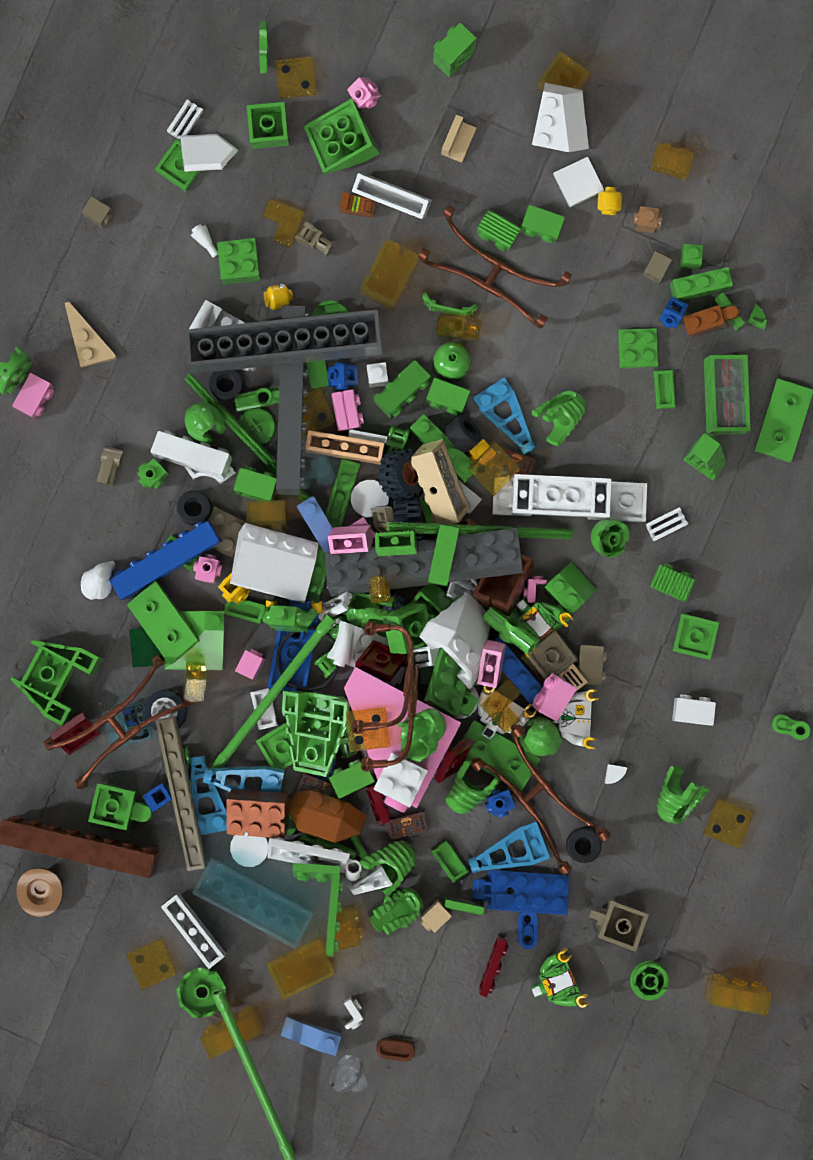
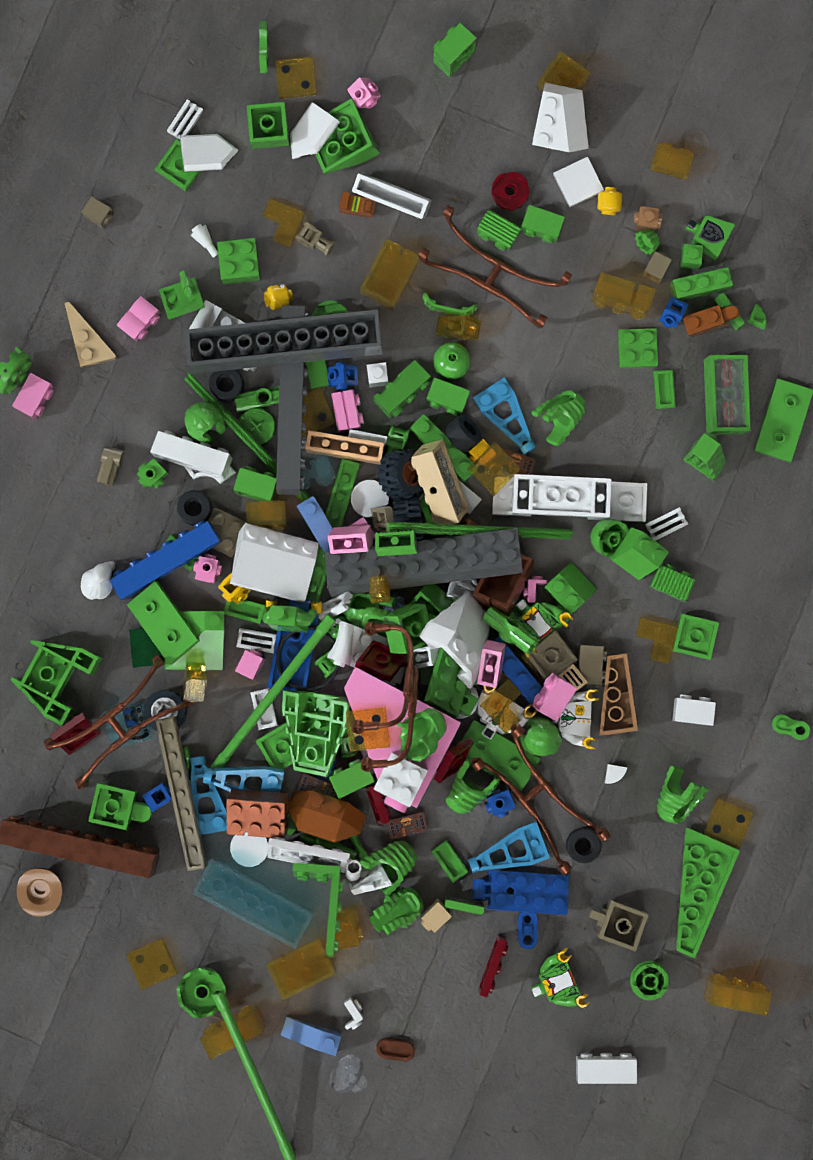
white brick [161,893,226,969] -> none
bright green tile [428,525,460,587] -> none
tan panel [441,115,477,163] -> none
none -> bright pink brick [117,296,161,342]
none -> bright green plate [159,271,205,319]
none -> white tile [236,628,277,653]
none -> white tile [290,103,340,159]
none -> dark red plate [491,172,529,211]
none -> white brick [576,1053,637,1084]
none -> clear yellow piece [591,272,656,320]
none -> medium nougat wedge [599,653,638,736]
none -> bright green slope [610,528,669,580]
none -> bright green piece [634,229,660,255]
none -> clear yellow tile [636,618,678,664]
none -> bright green wing [676,827,740,958]
none -> bright green torso [686,215,735,261]

